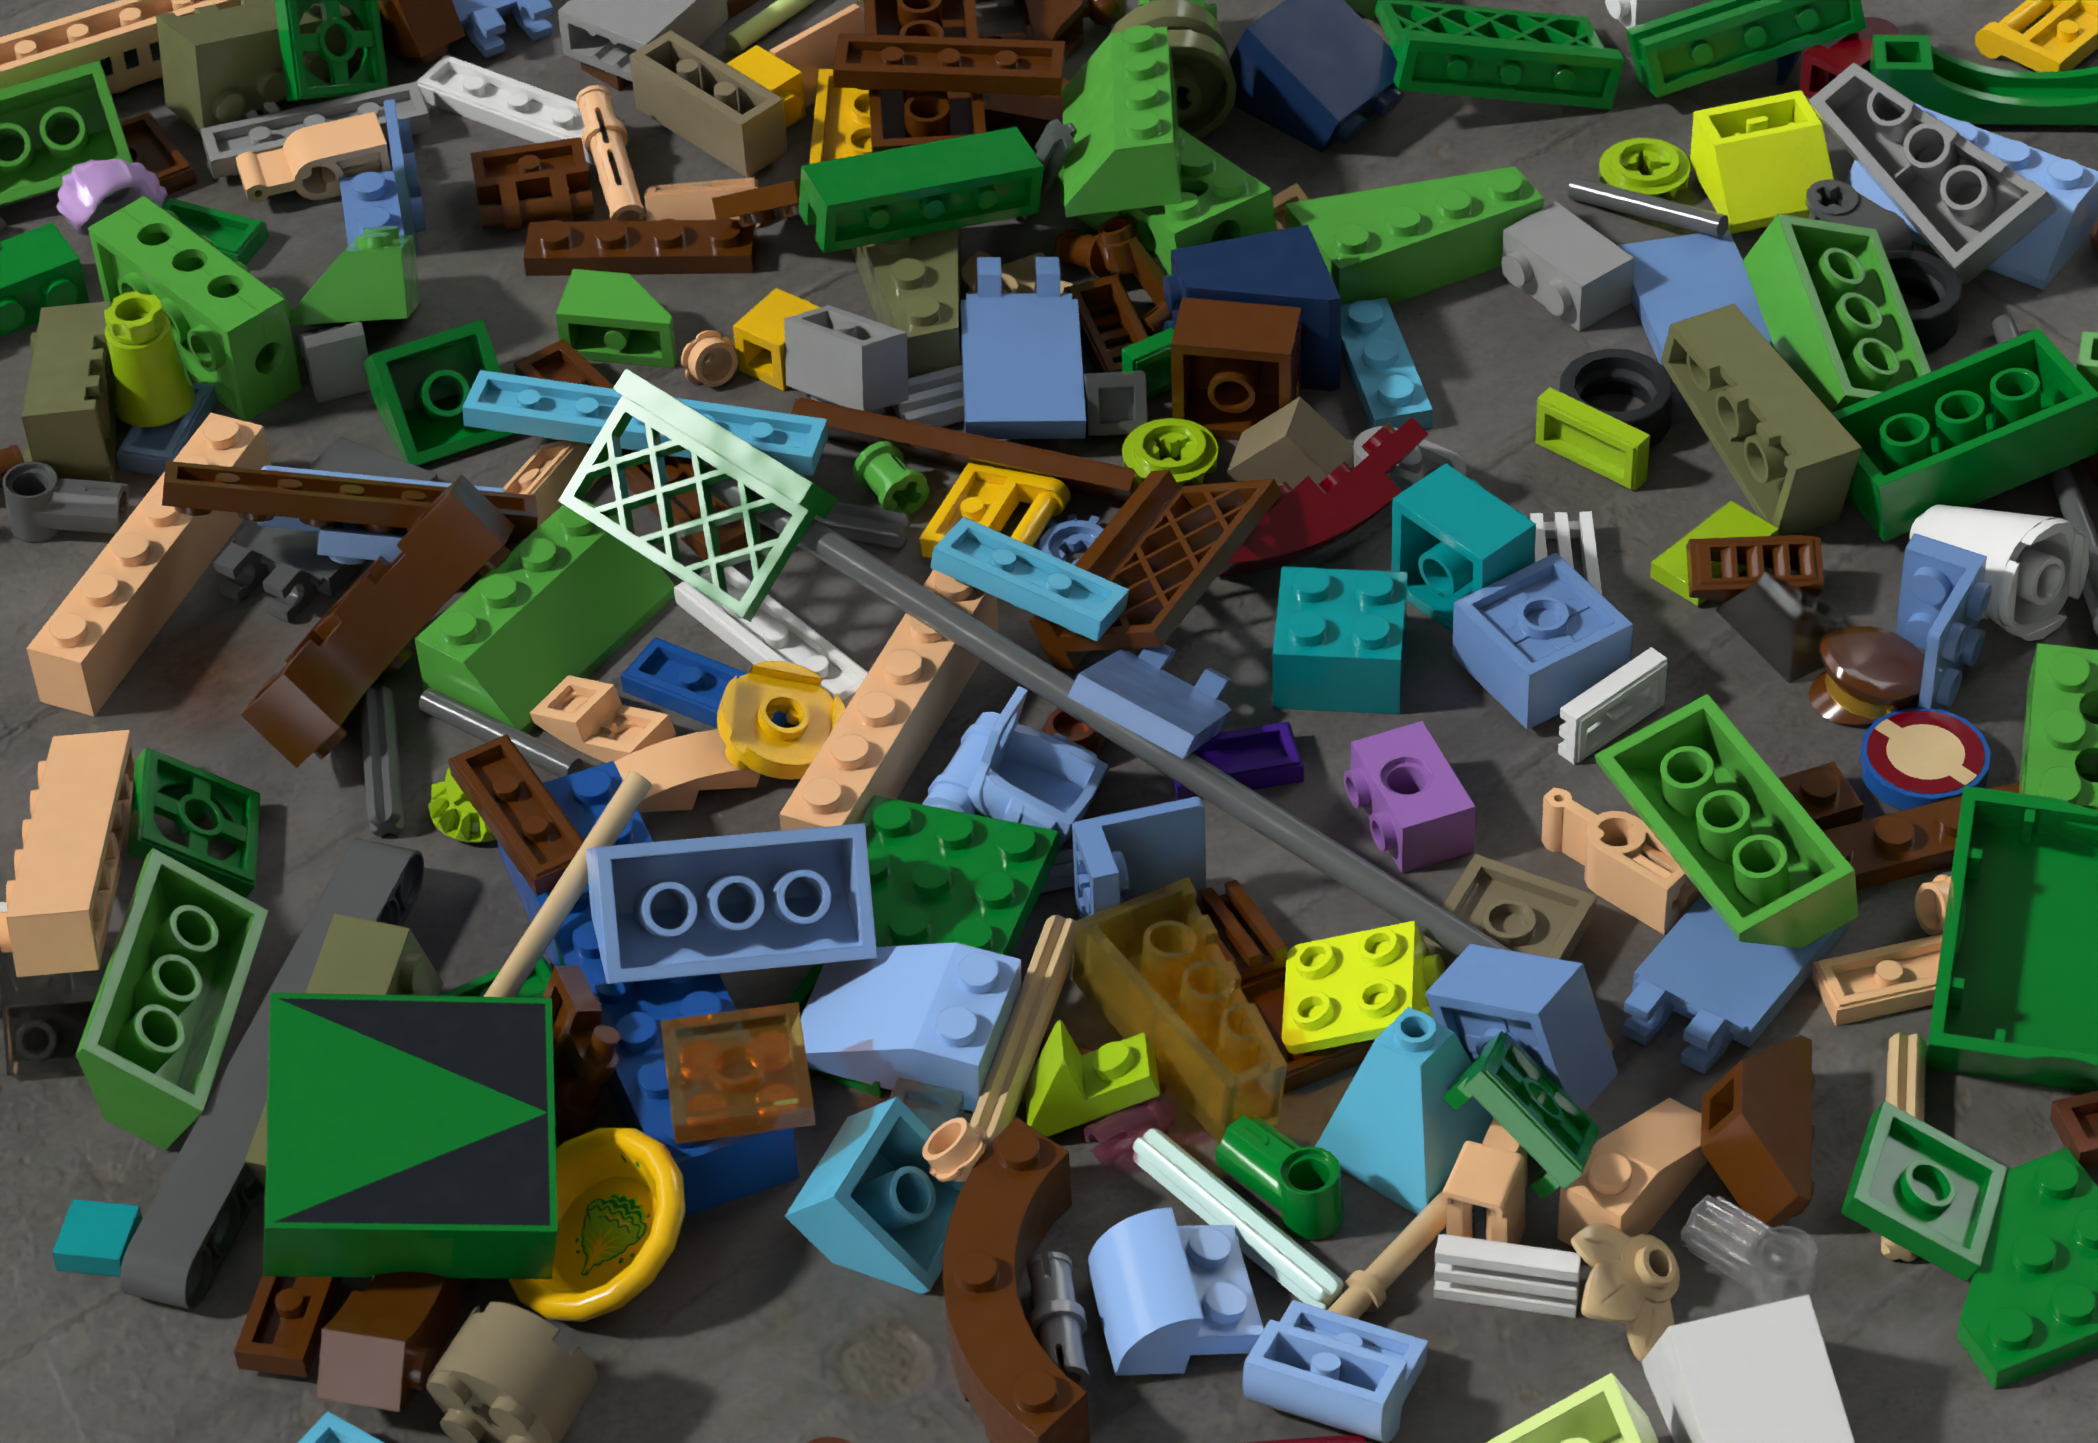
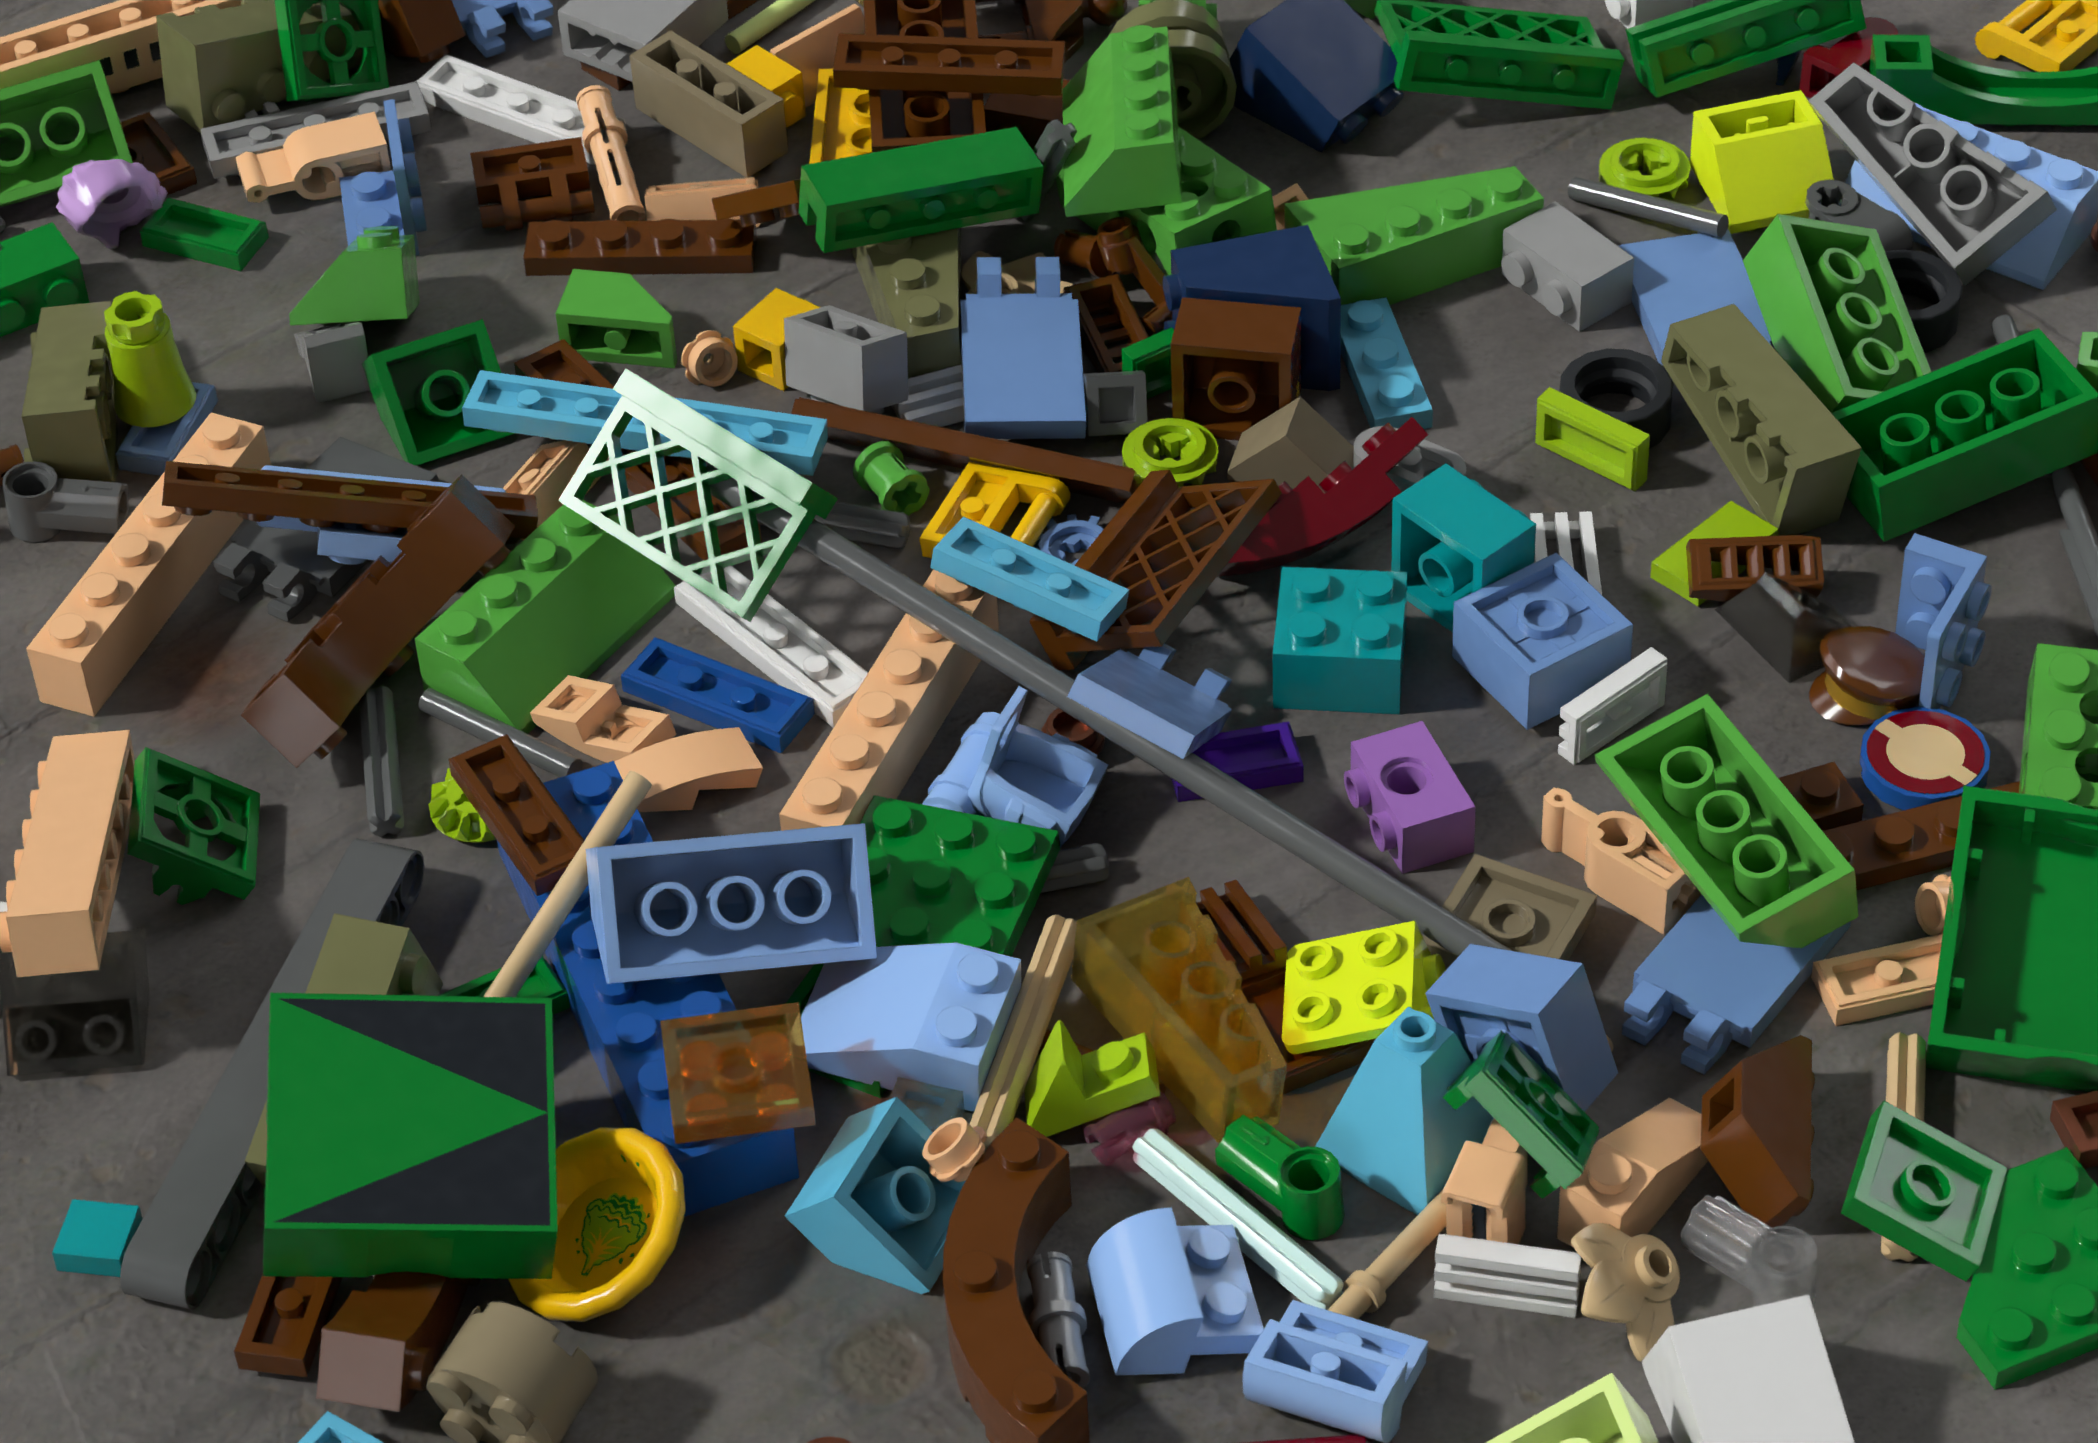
bright green slope [76,848,268,1151] -> none
bright green brick [88,196,302,422] -> none
reddish brown plate [543,966,621,1144] -> none
yellow plate [717,661,845,780] -> none
medium blue bracket [1072,797,1206,970] -> none
white cone [1910,504,2089,641] -> none

